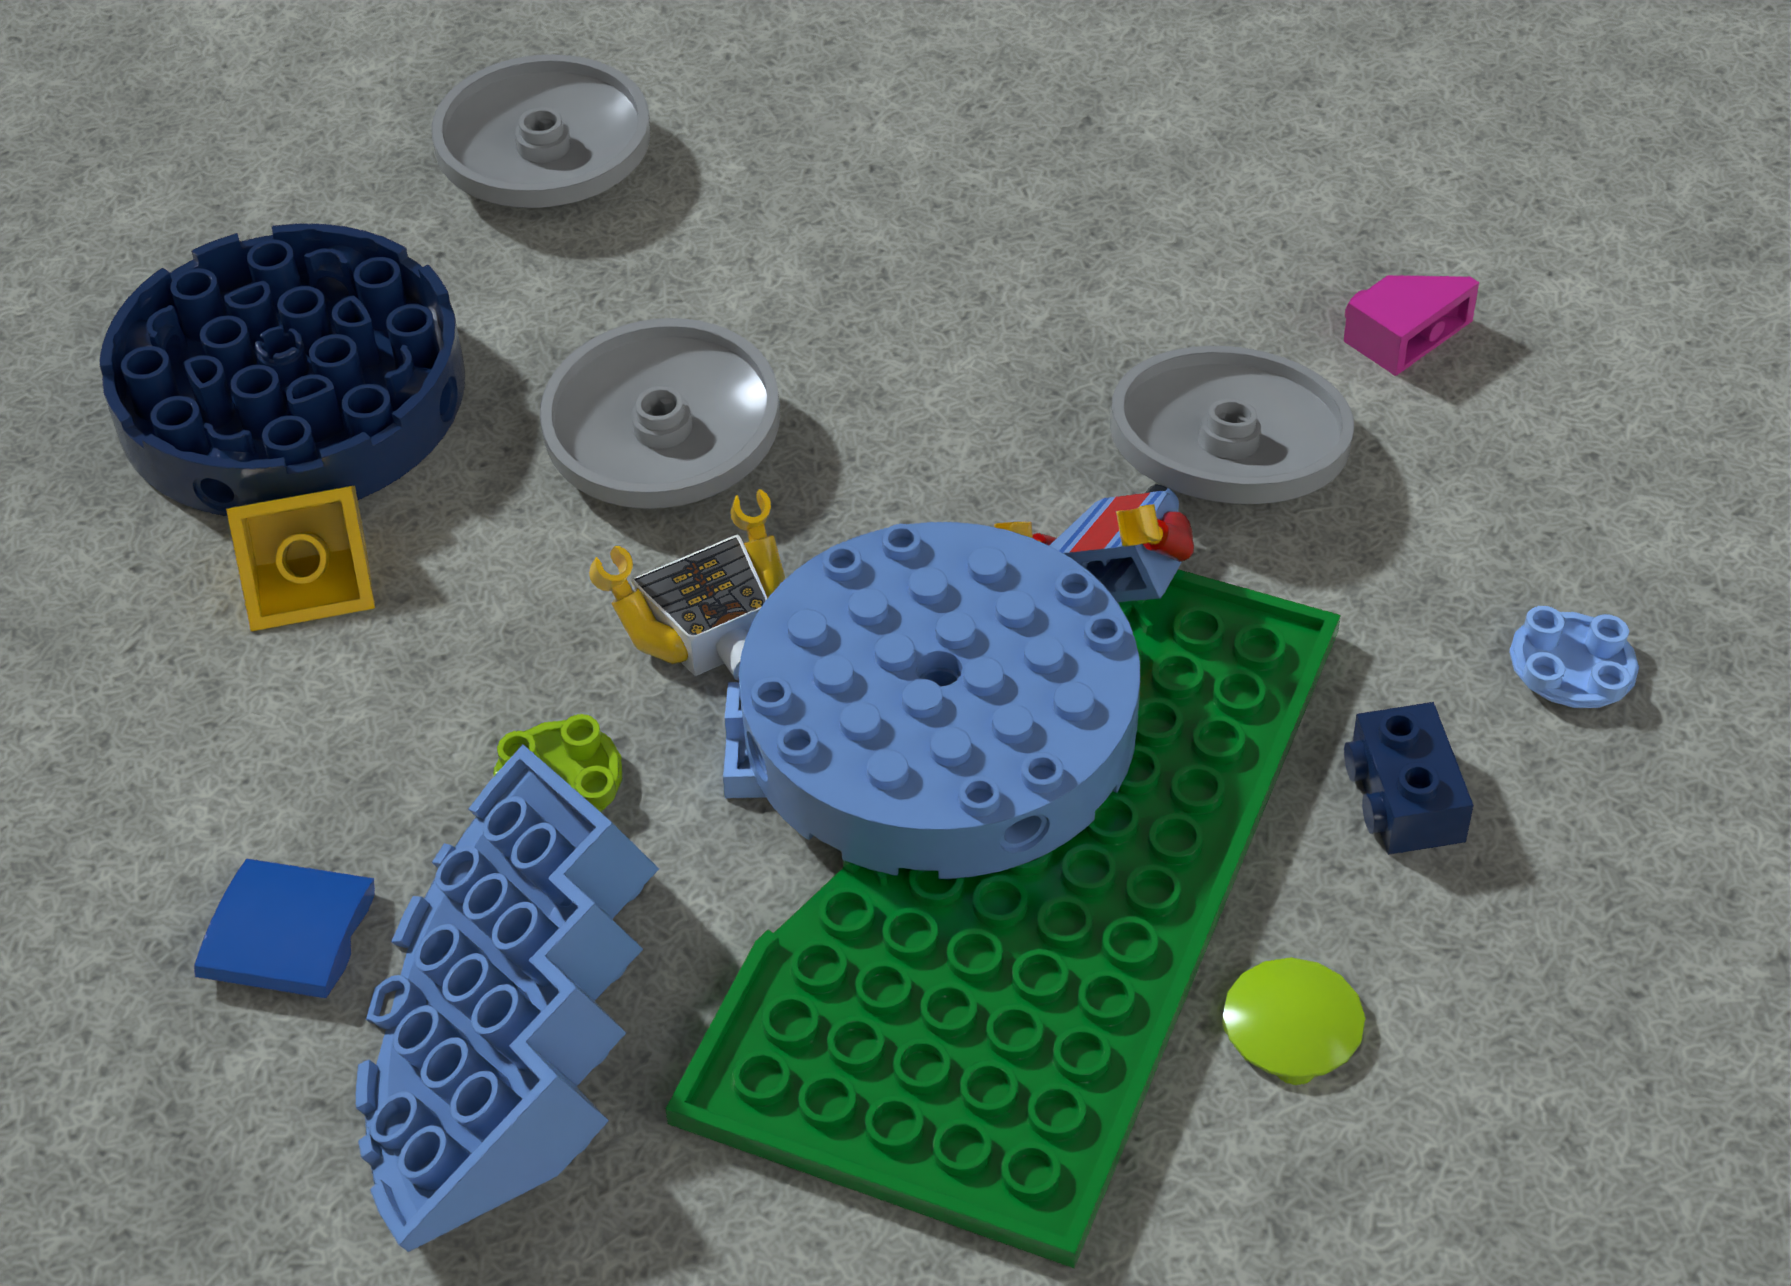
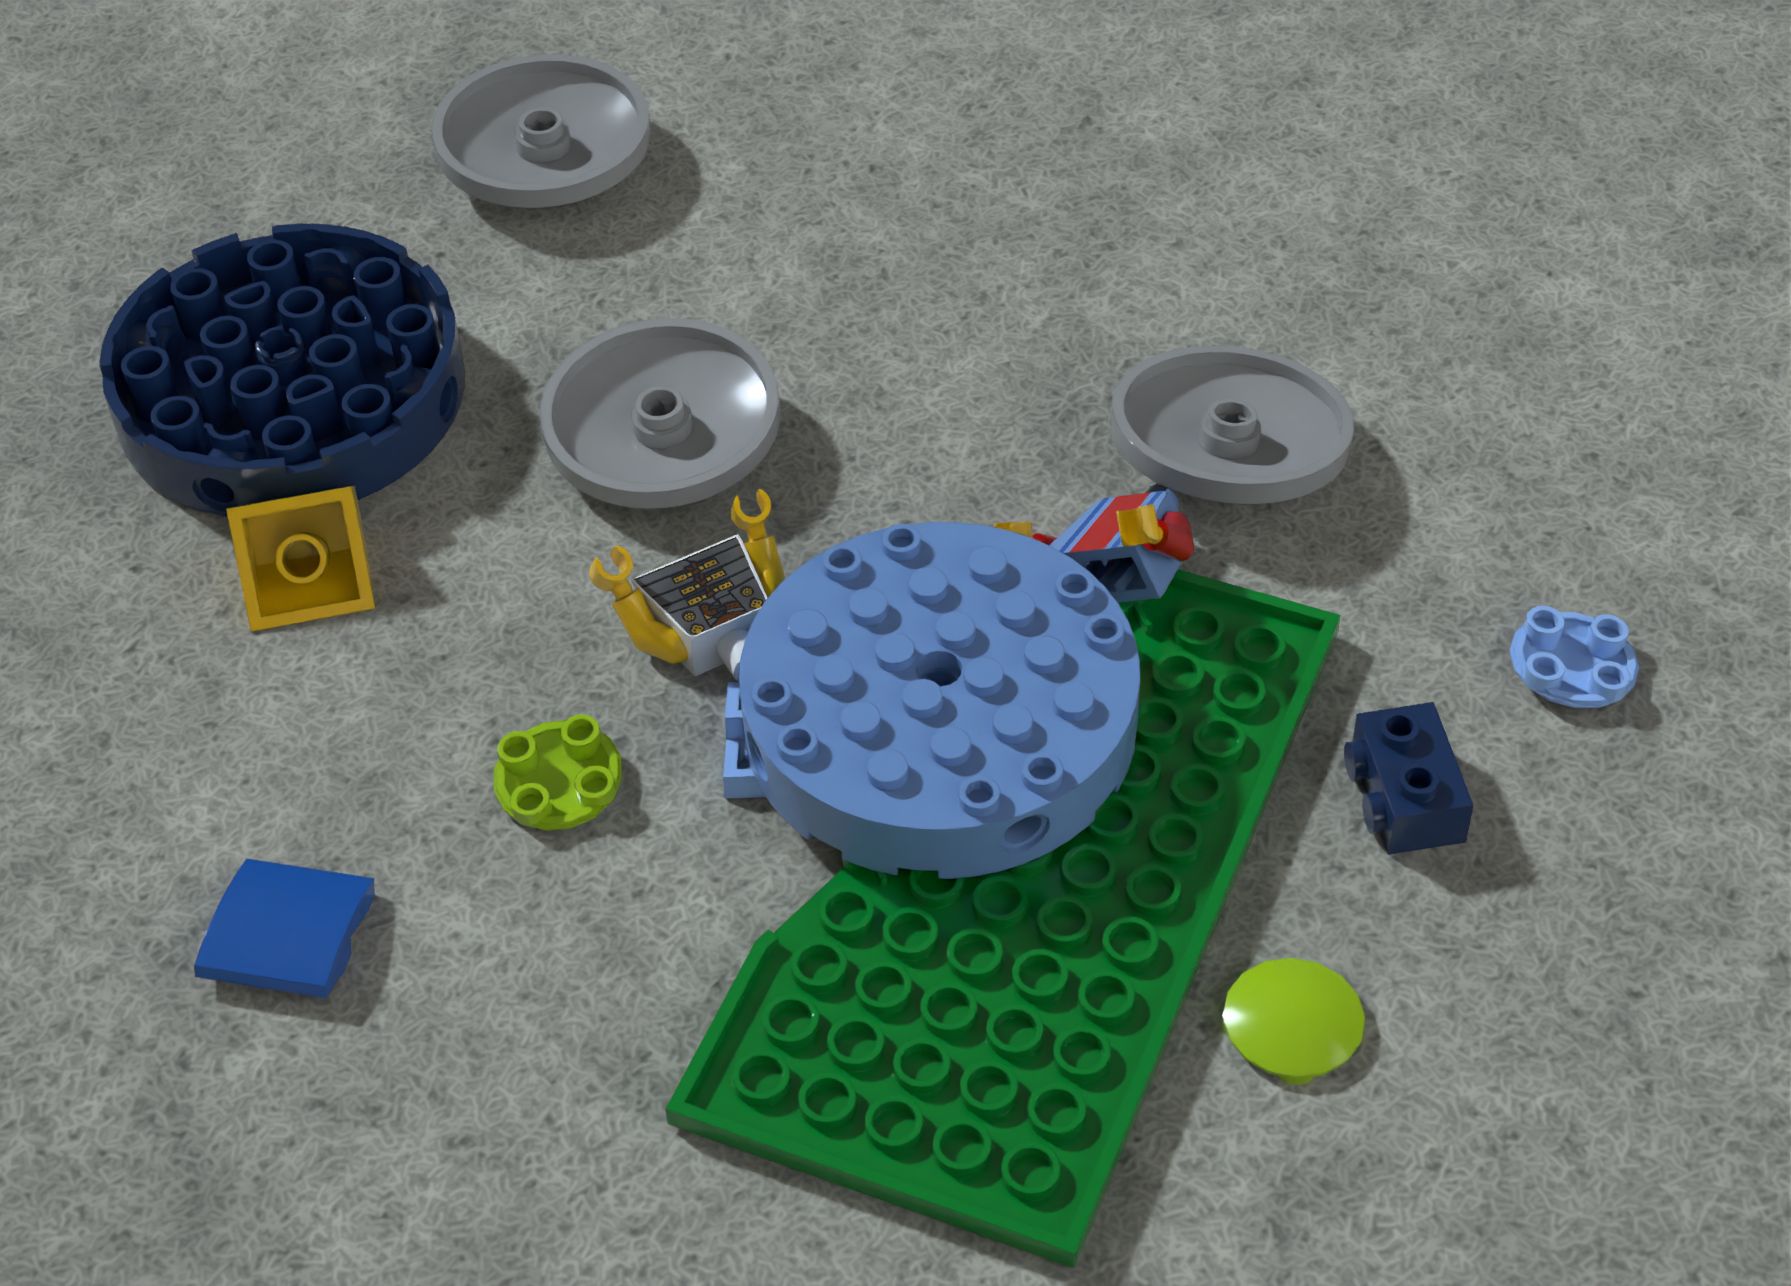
medium blue brick [355,744,659,1252] -> none
dark pink slope [1343,275,1479,376] -> none

